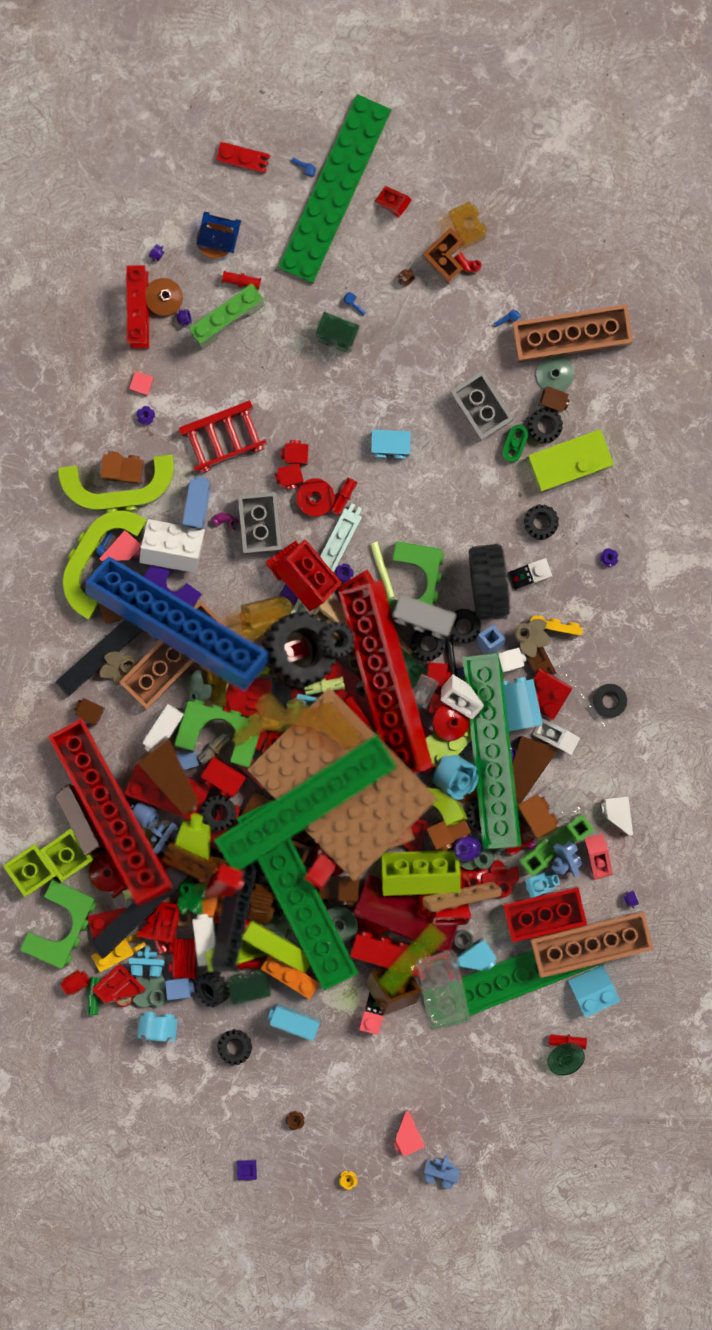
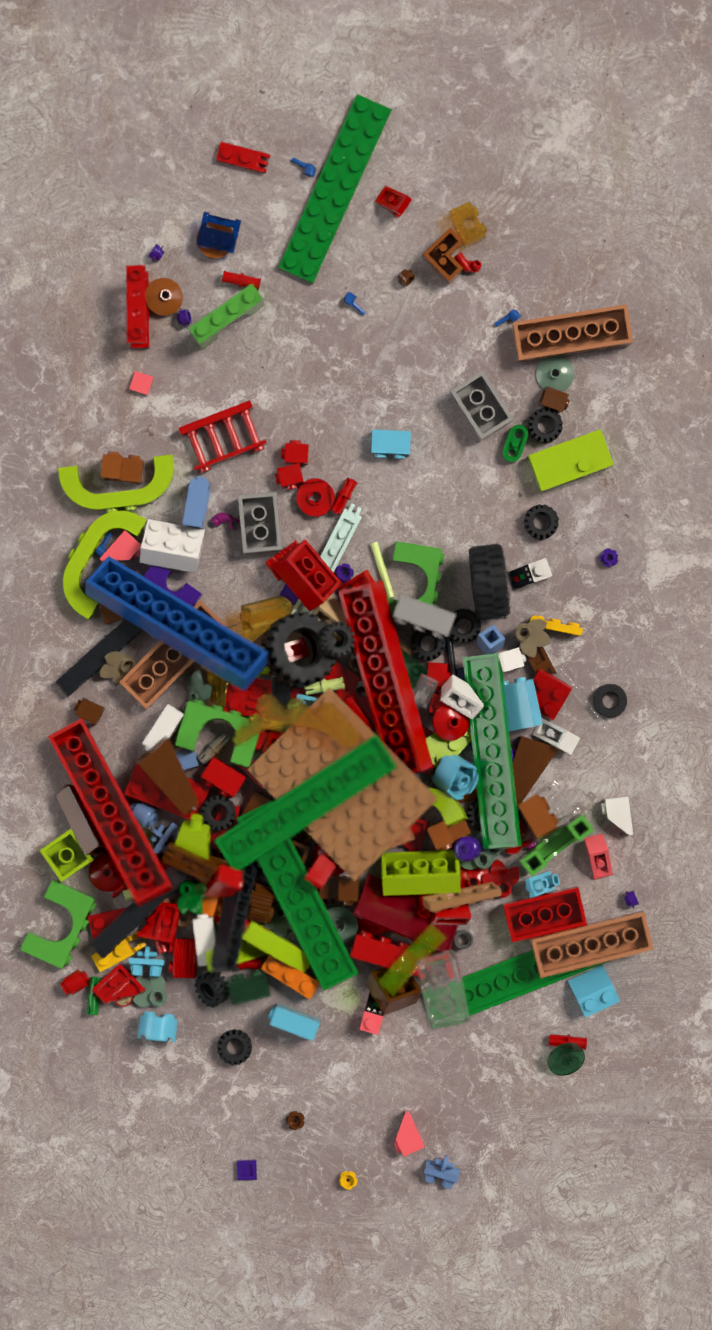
lime brick [3,843,57,897] -> none
dark purple plate [136,406,155,425] -> none
medium blue brick [165,978,194,1000] -> none
clear green brick [316,311,360,353] -> none
medium azure slope [451,937,497,970] -> none
medium blue hips [552,841,583,878] -> none

